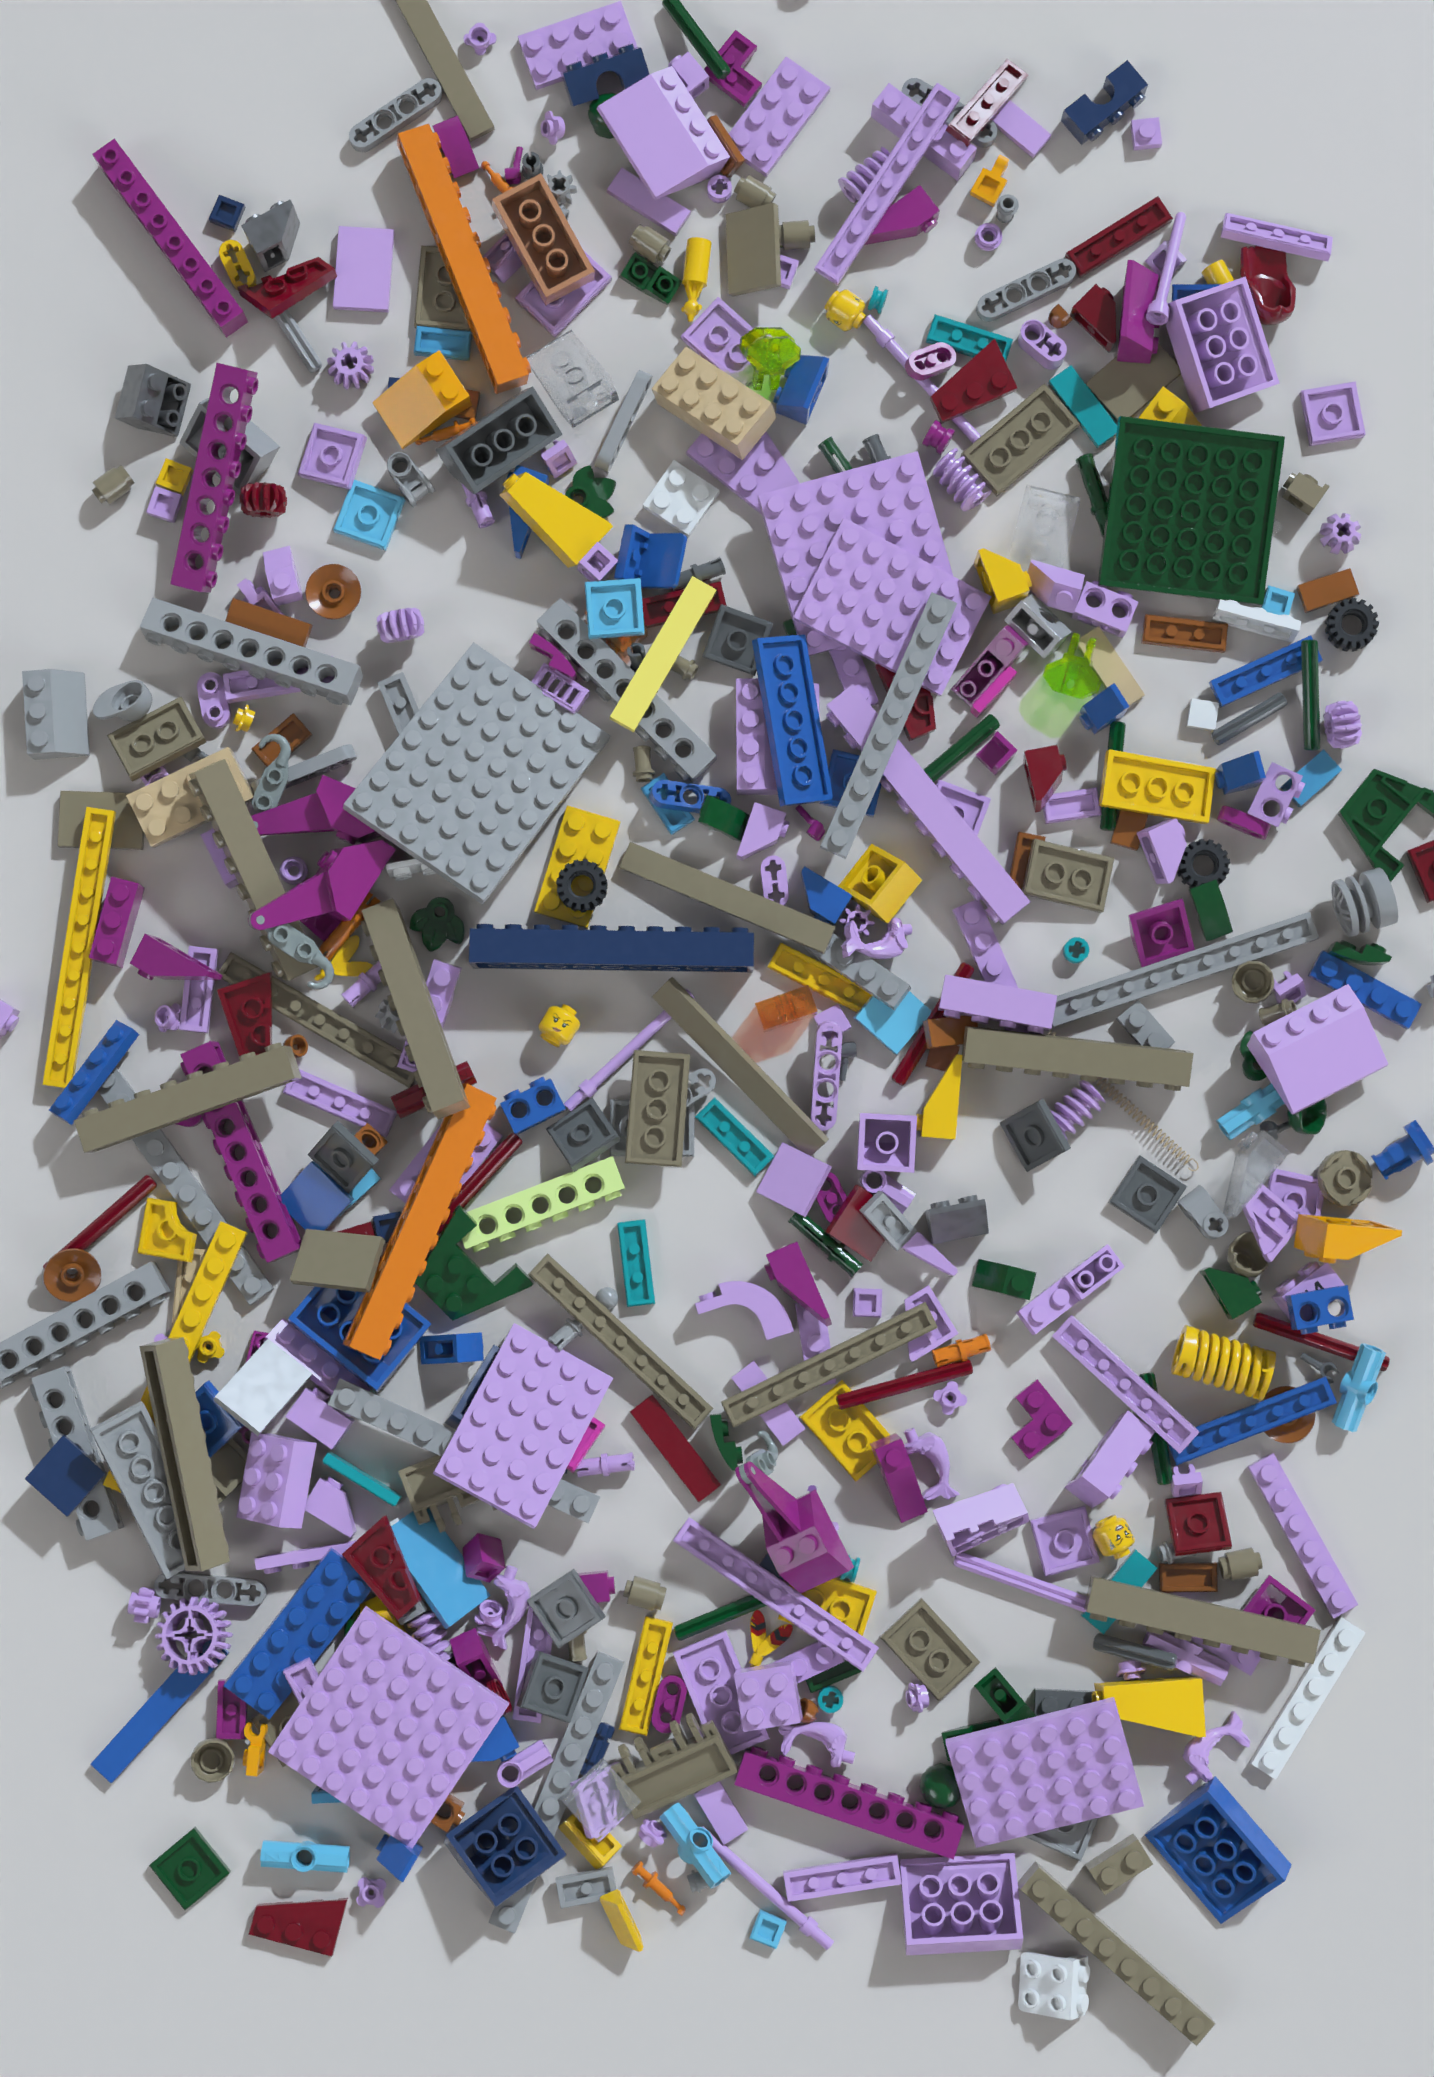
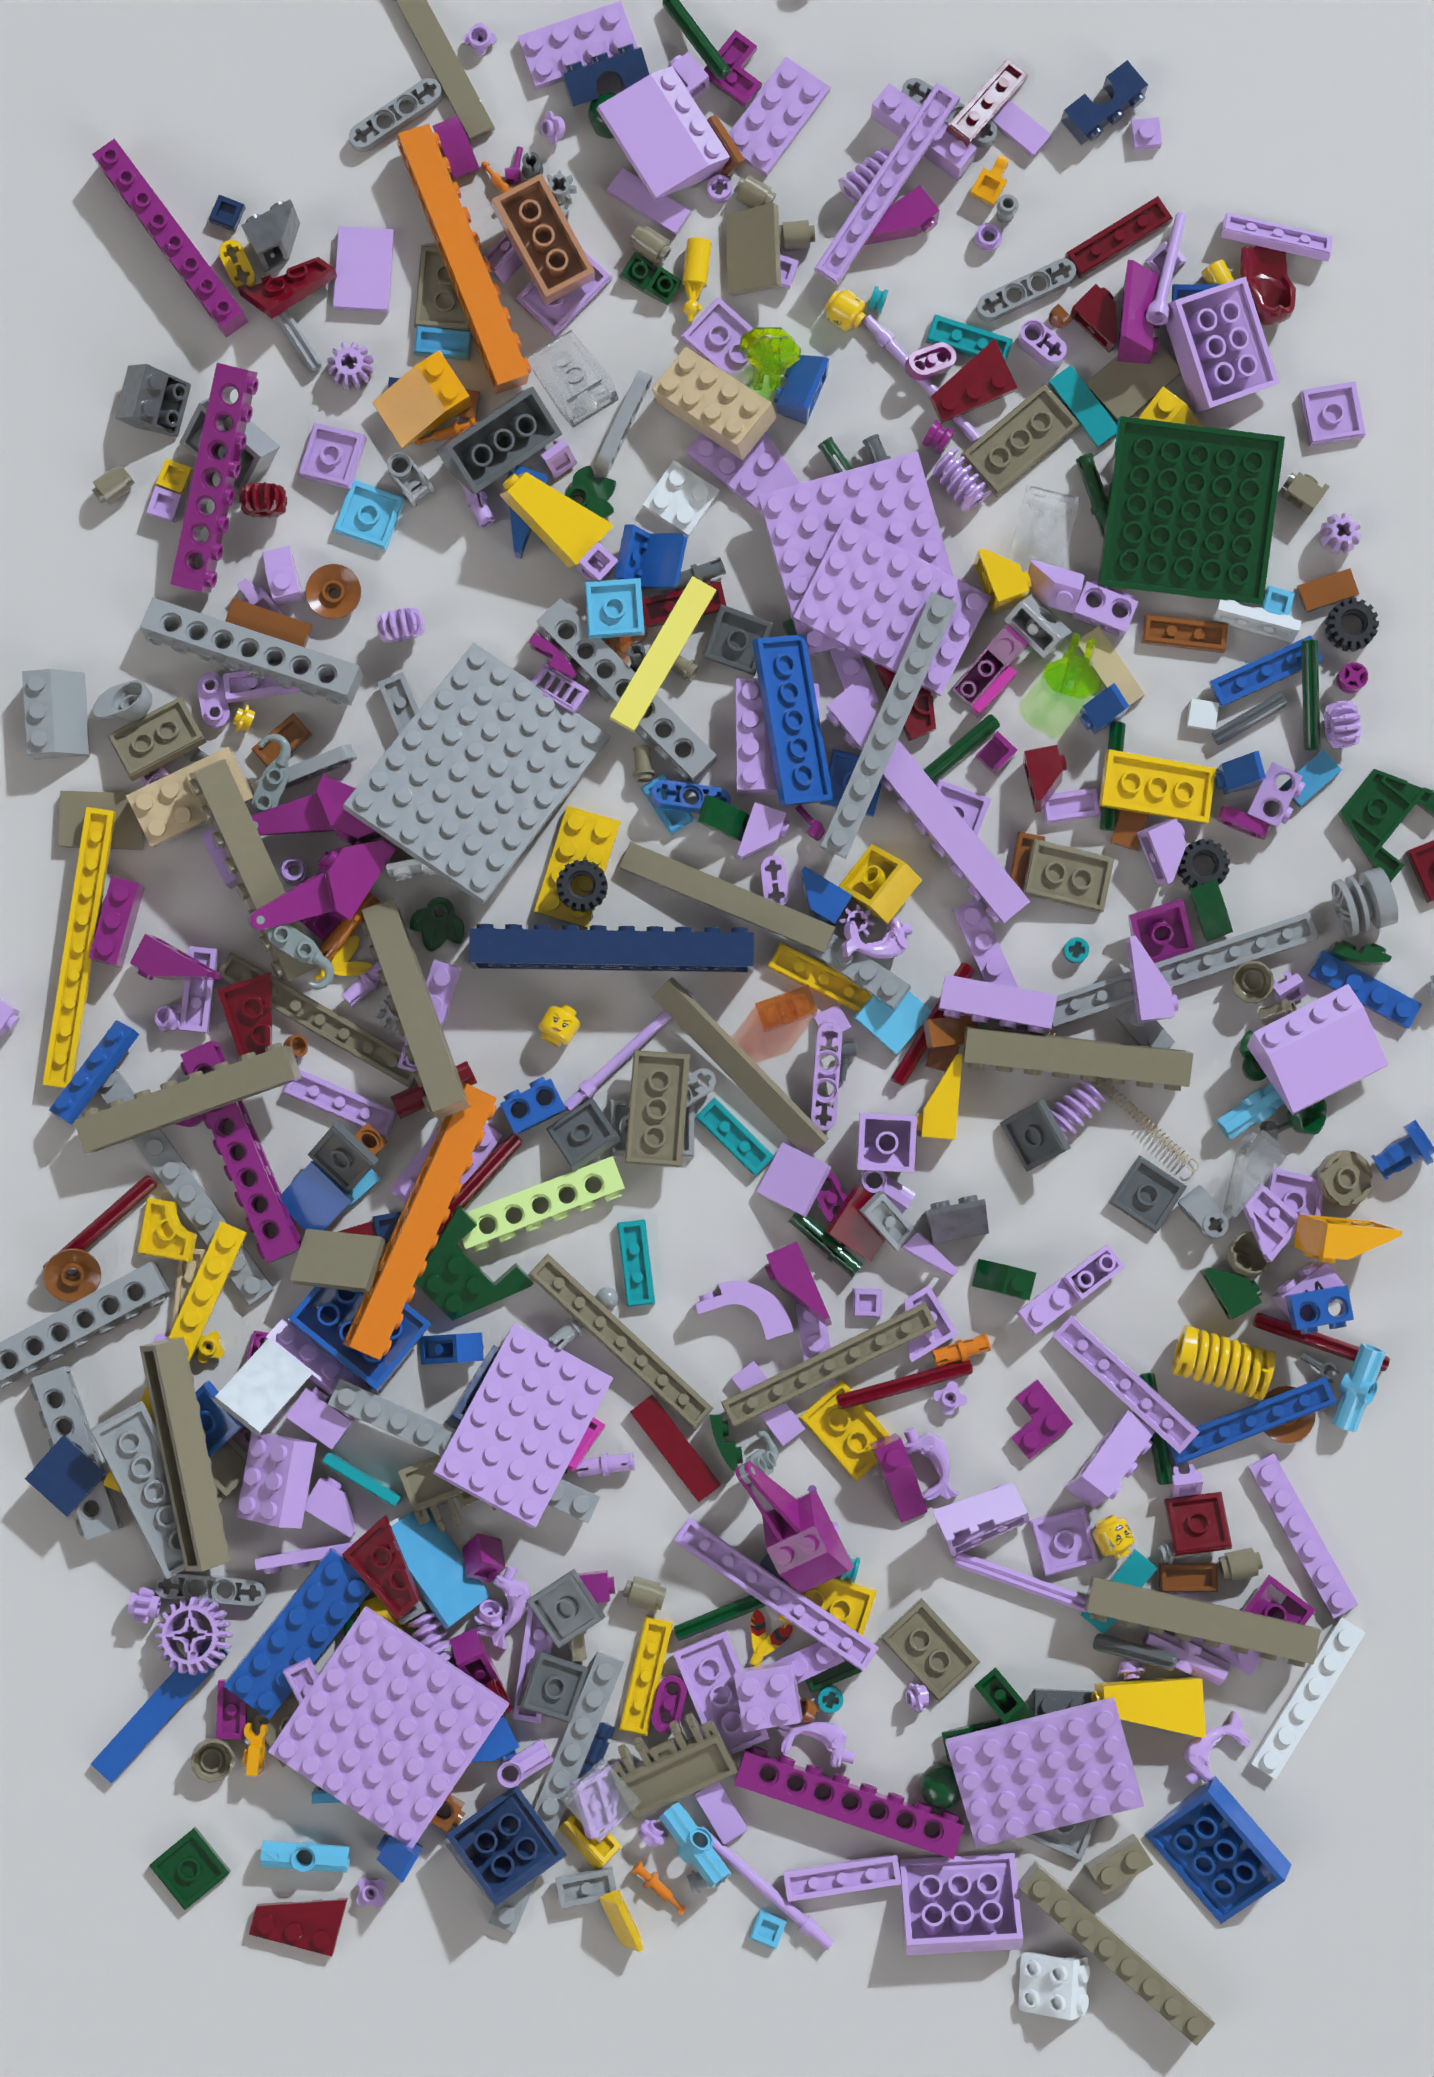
none -> lavender slope [1126,936,1178,1023]
none -> magenta wheel [1336,662,1368,694]

